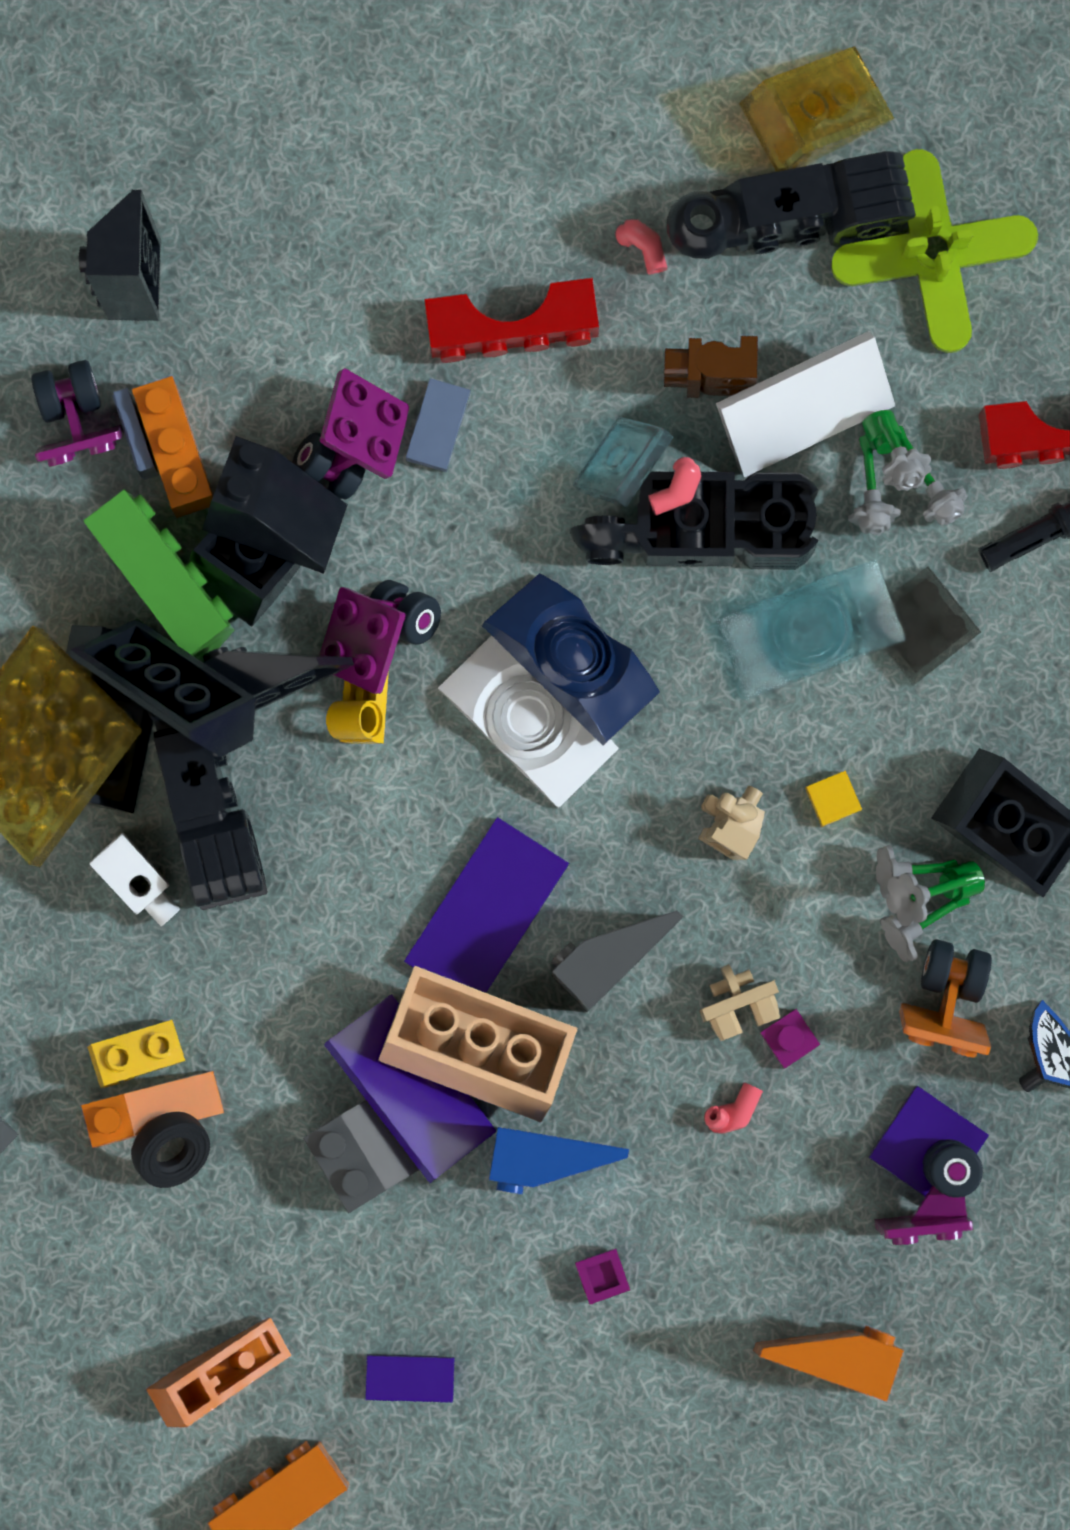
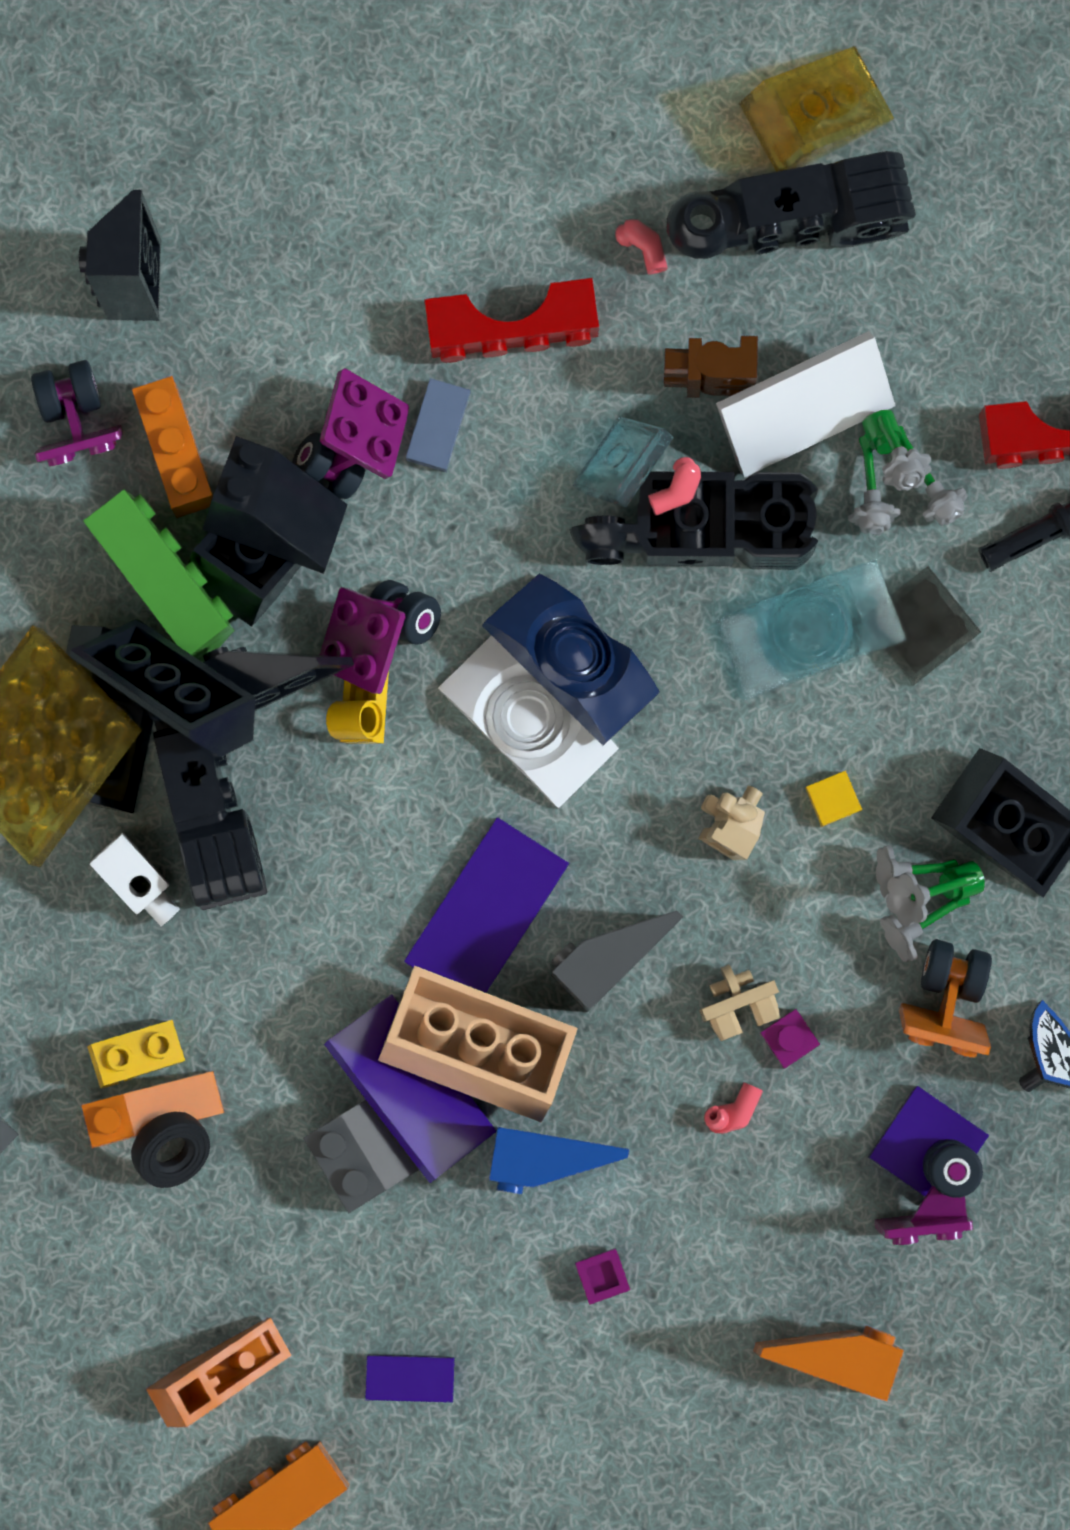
sand blue tile [112,388,158,480] -> none
lime piece [831,149,1038,353] -> none

